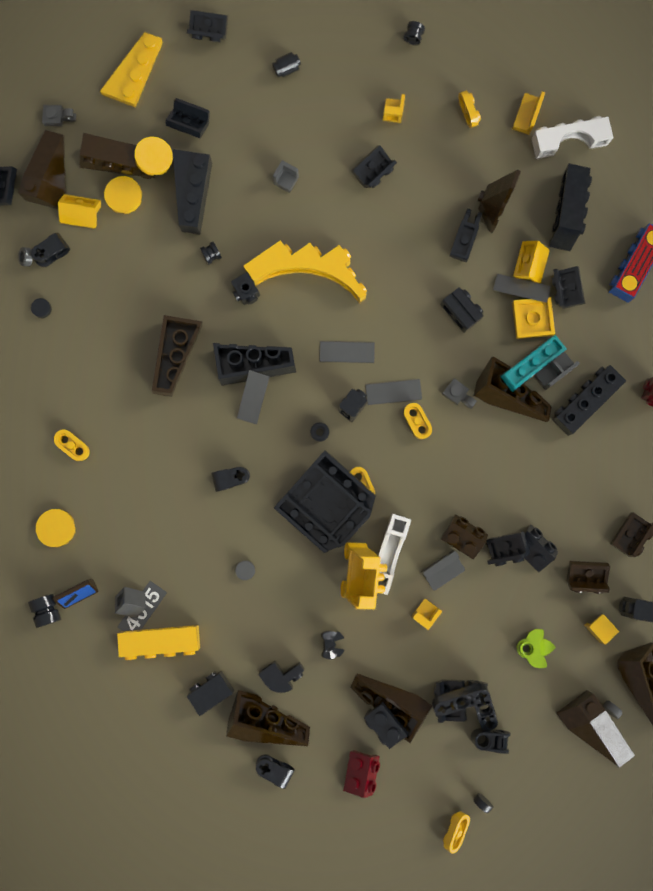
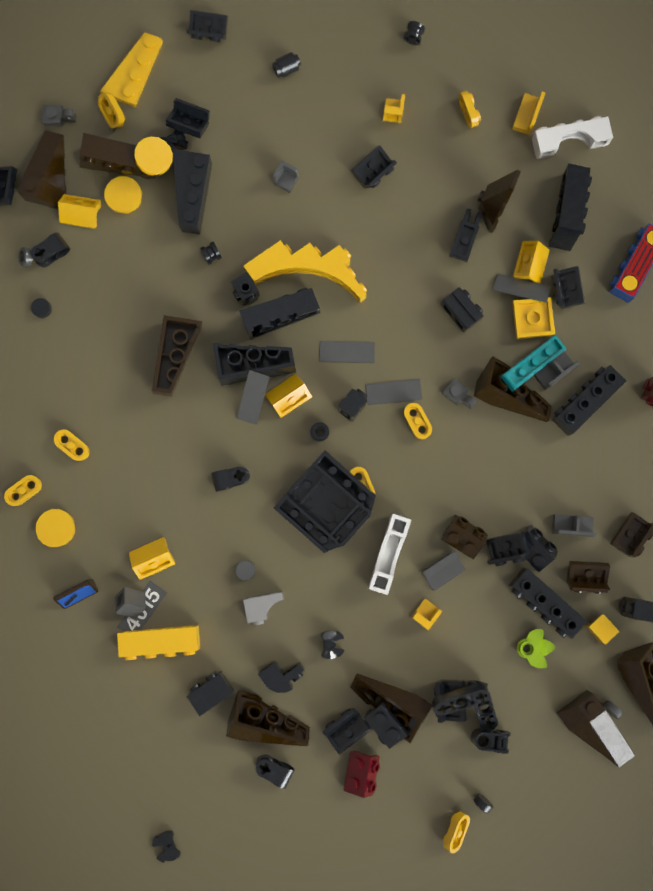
black wheel [28,594,61,628] -> none
yellow piece [341,542,387,609] -> none
none -> yellow plate [4,475,42,506]
none -> yellow plate [98,93,125,128]
none -> yellow panel [129,537,175,580]
none -> black piece [152,831,181,863]
none -> black piece [160,130,188,153]
none -> black wedge [239,288,320,340]
none -> light grey arch [243,591,284,626]
none -> yellow panel [265,374,312,418]
none -> black bracket [322,708,371,755]
none -> black brick [509,568,587,639]
none -> dark grey panel [552,514,597,537]

